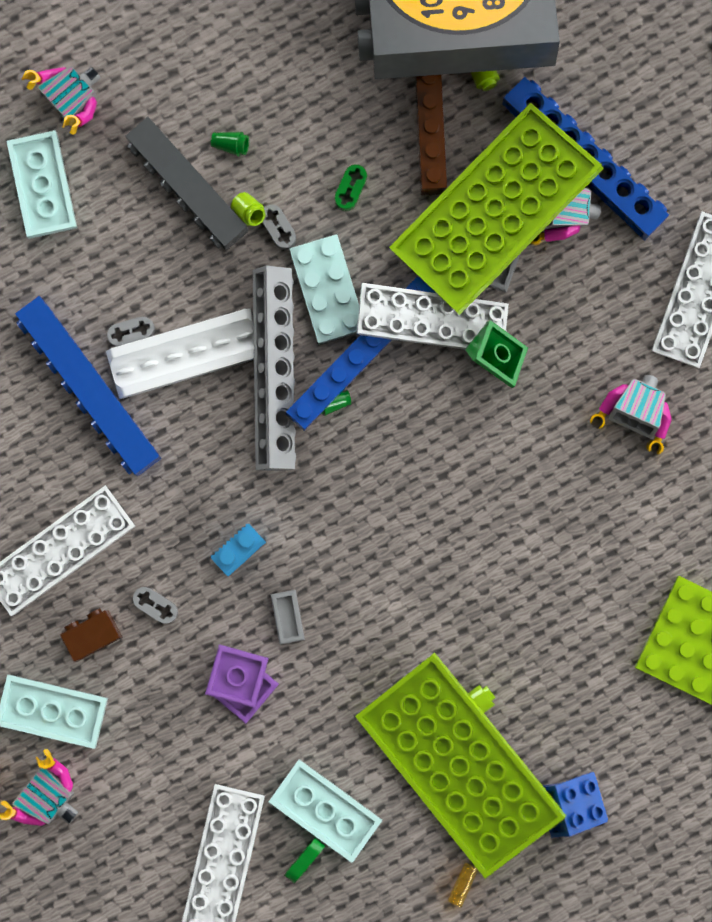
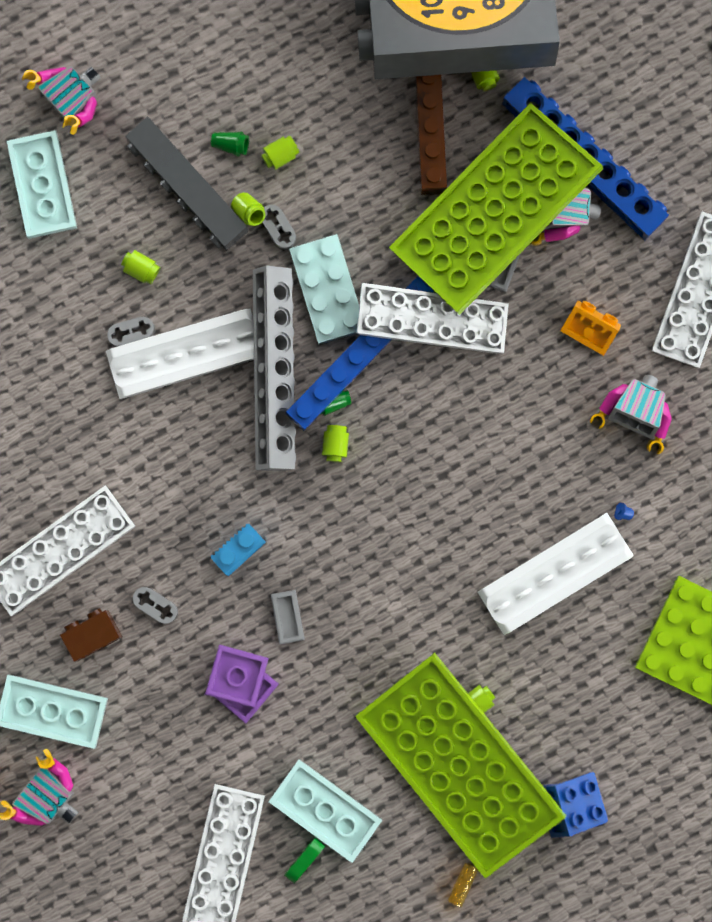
blue brick [15,296,162,476] -> none
green beam [335,164,367,211] -> none
green slope [465,320,528,388] -> none
none -> lime brick [121,250,160,284]
none -> lime brick [261,135,300,170]
none -> lime brick [322,425,349,462]
none -> white plate [477,513,634,635]
none -> light orange bracket [560,300,621,356]
none -> blue piece [614,503,634,520]

